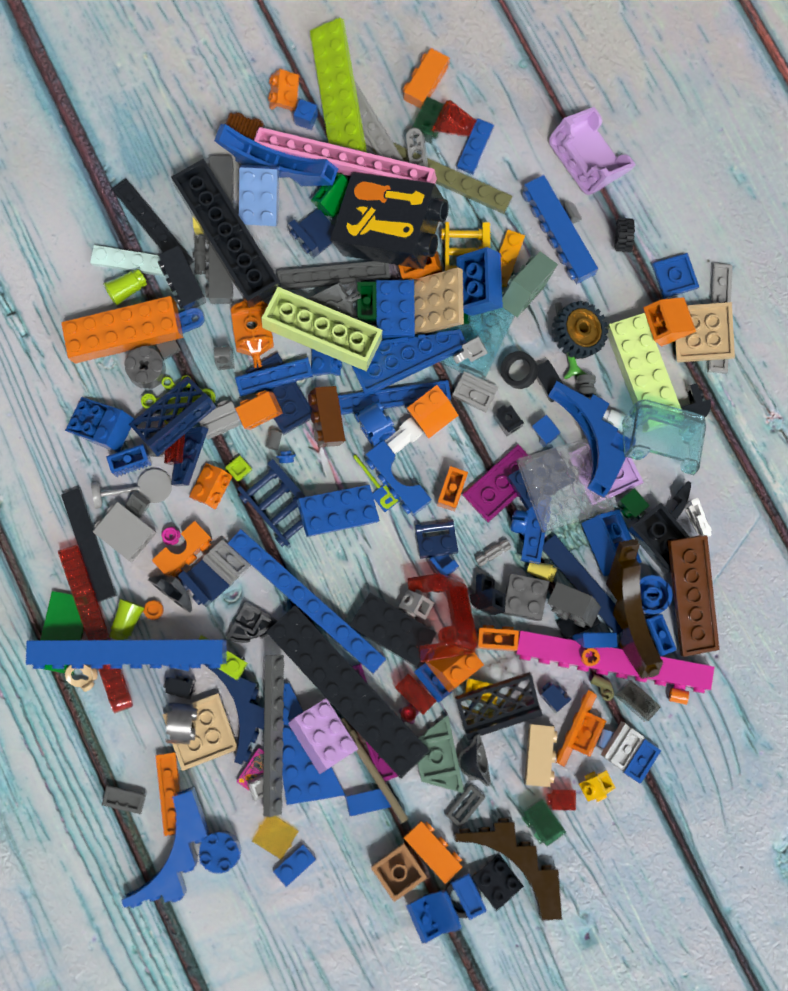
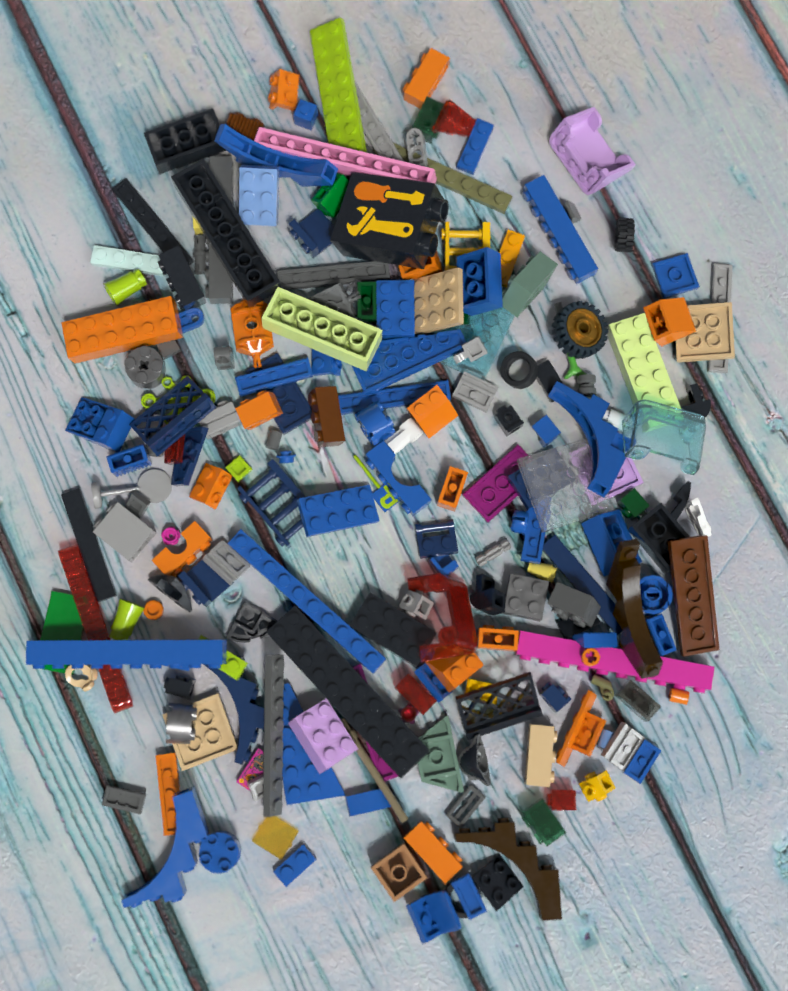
none -> black brick [144,109,227,175]

